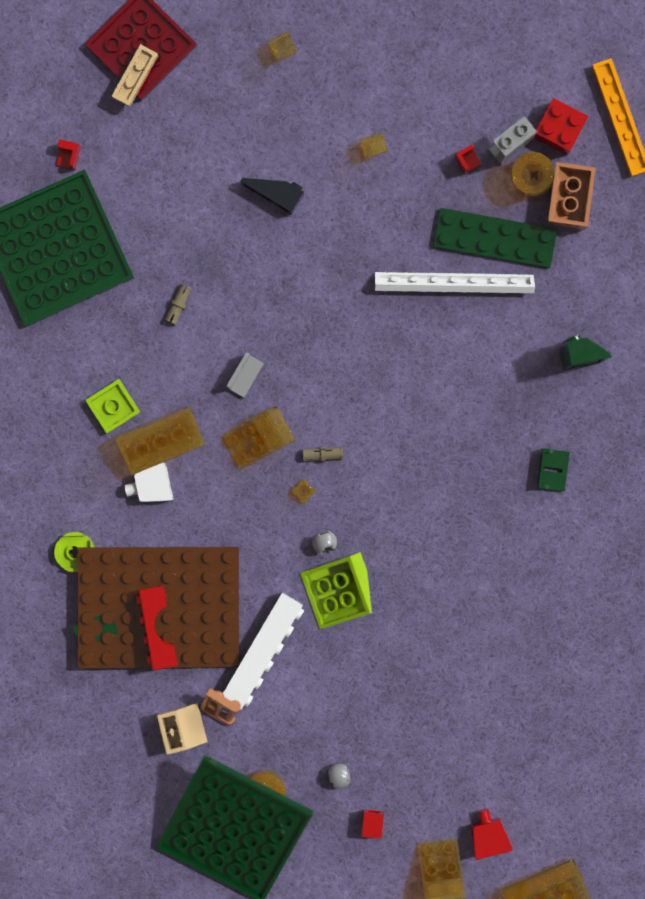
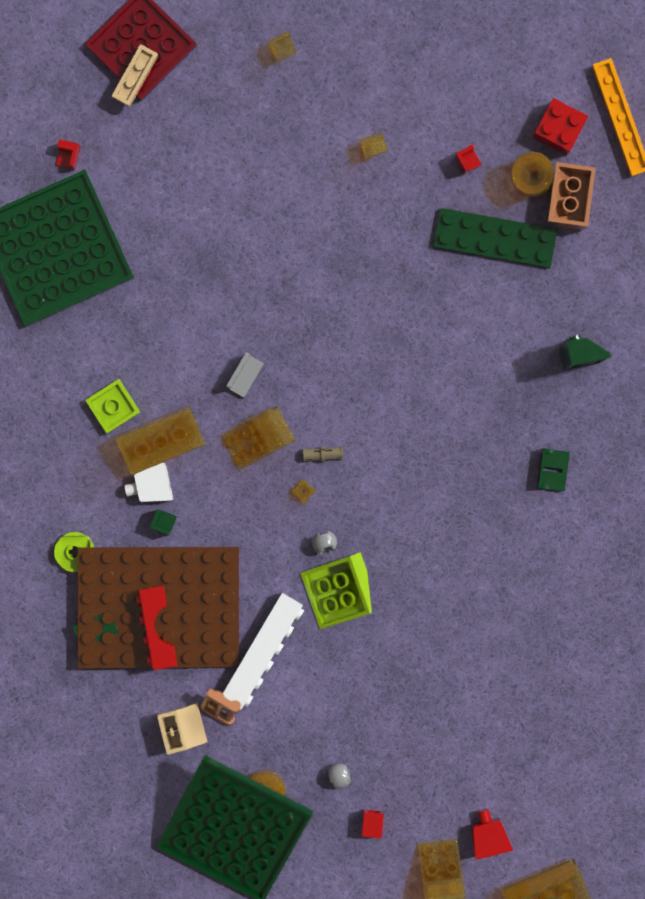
dark tan pin [165,284,192,325] -> none
black slope [241,178,304,215] -> none
white plate [375,272,535,294] -> none
light grey panel [489,117,537,166] -> none
none -> dark green panel [150,509,178,535]

